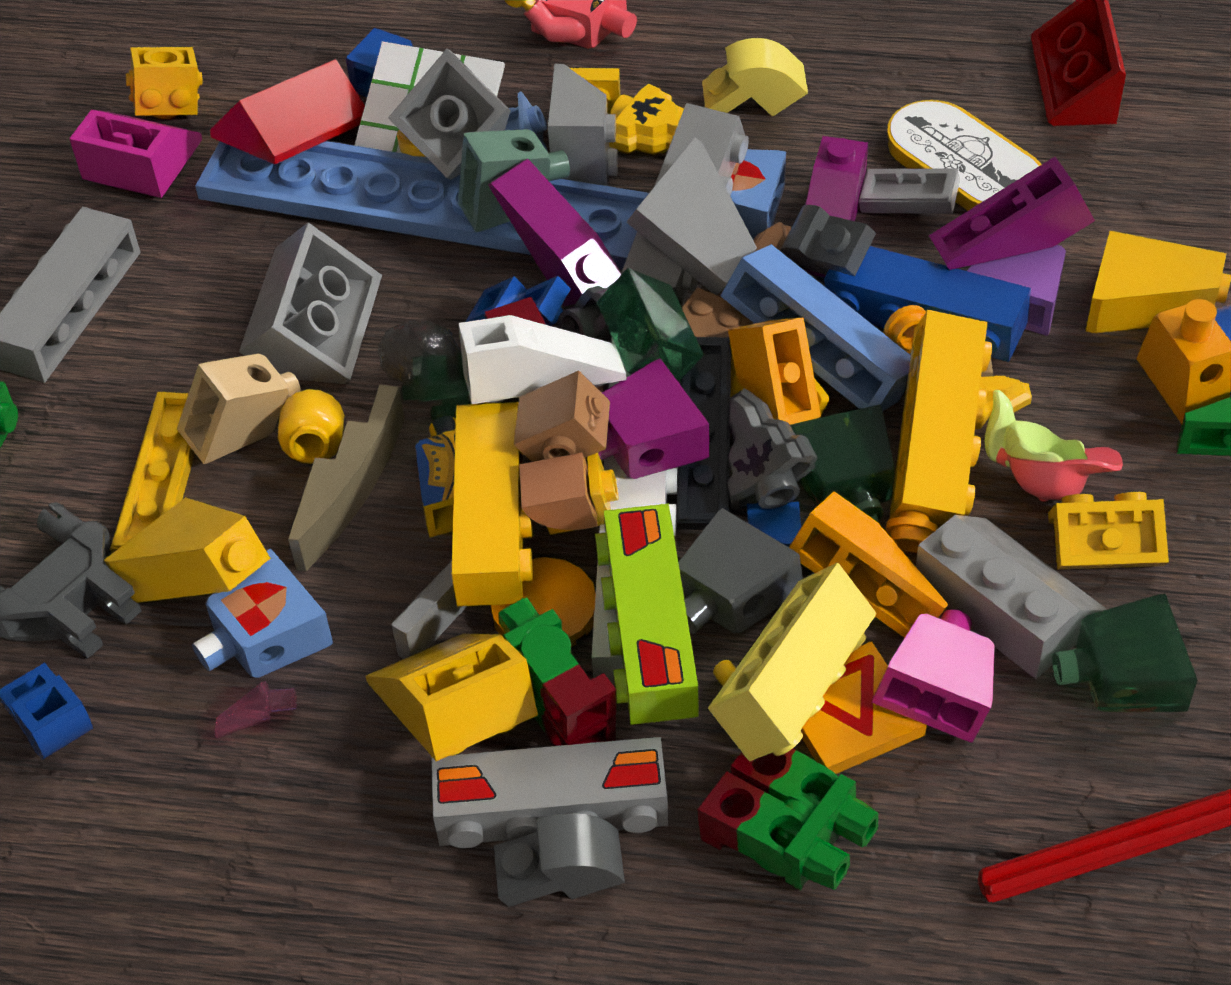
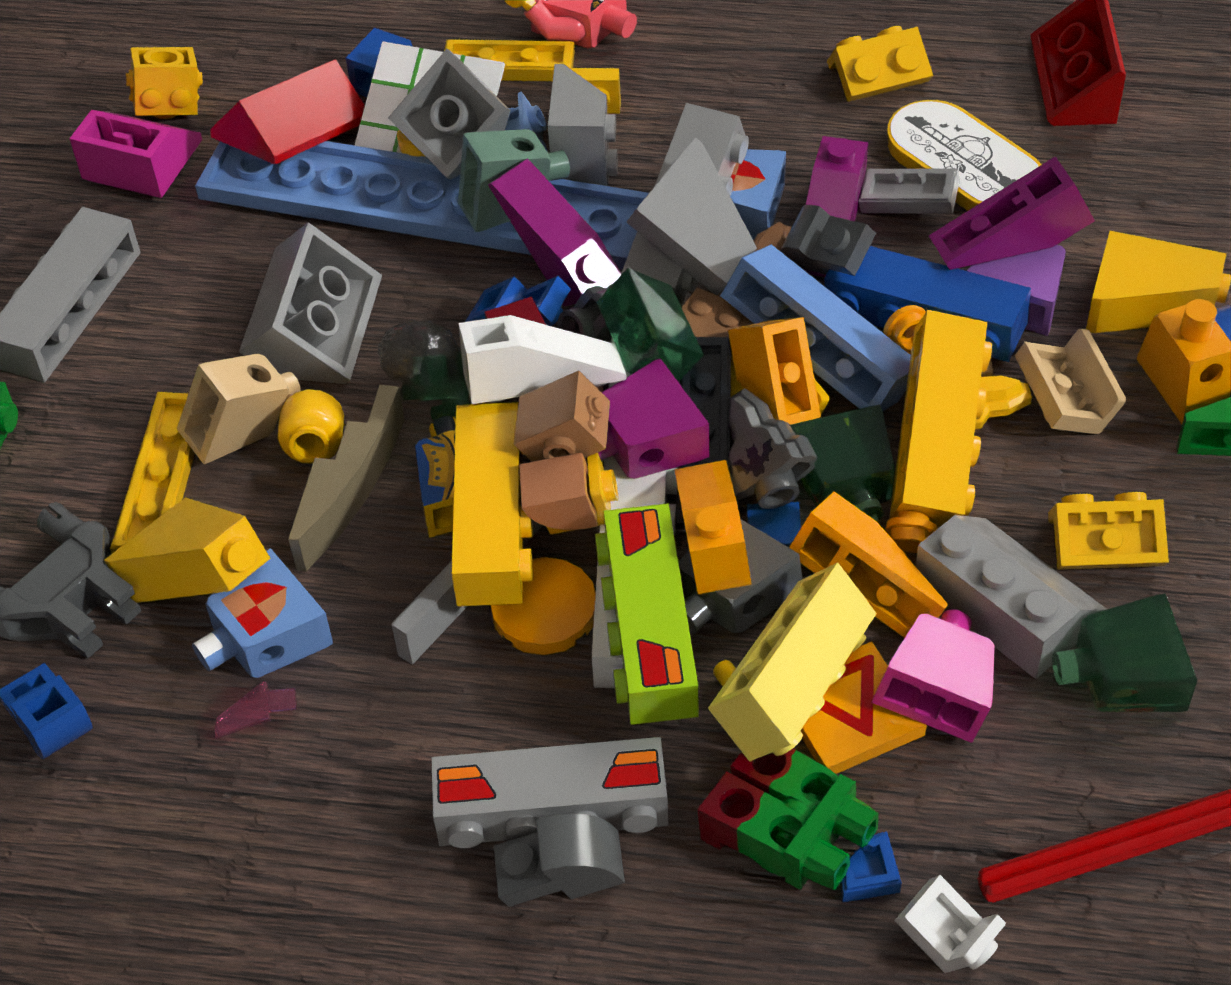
yellow slope [365,634,538,762] -> none
hips [498,598,616,746] -> none
yellow rock [609,84,684,155] -> none
light yellow brick [702,38,808,117] -> none
hair [984,390,1123,502] -> none
none -> yellow tile [444,39,575,81]
none -> light orange slope [674,460,752,594]
none -> yellow bracket [827,26,934,102]
none -> blue tile [841,831,902,903]
none -> white bracket [894,875,1006,973]
none -> tan bracket [1014,329,1126,434]

